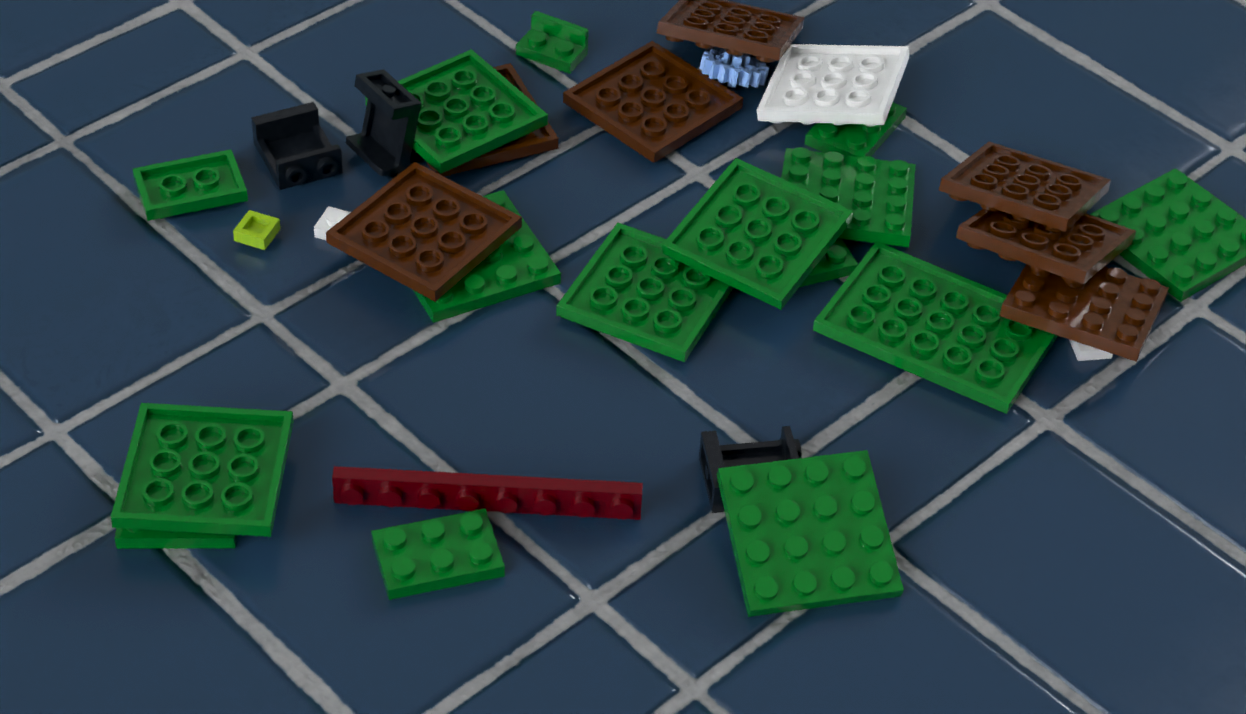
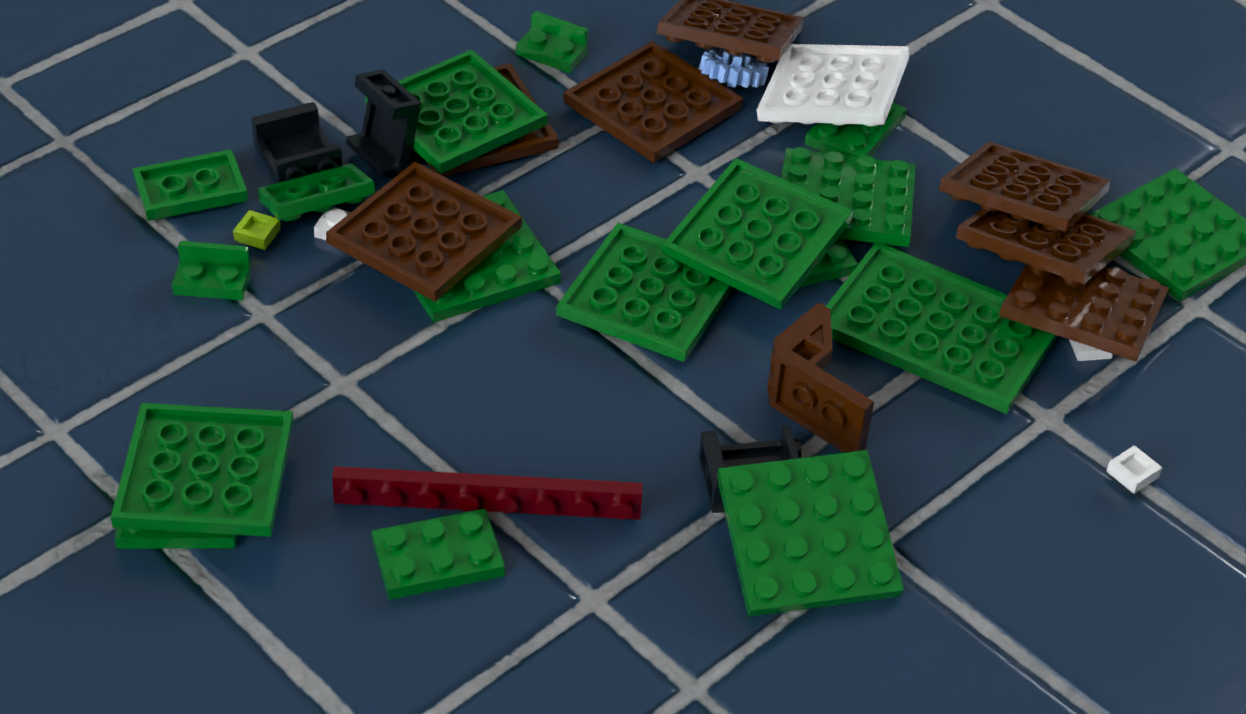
none -> green bracket [172,241,251,301]
none -> green plate [257,163,376,221]
none -> reddish brown bracket [767,302,874,453]
none -> white plate [1106,445,1162,494]

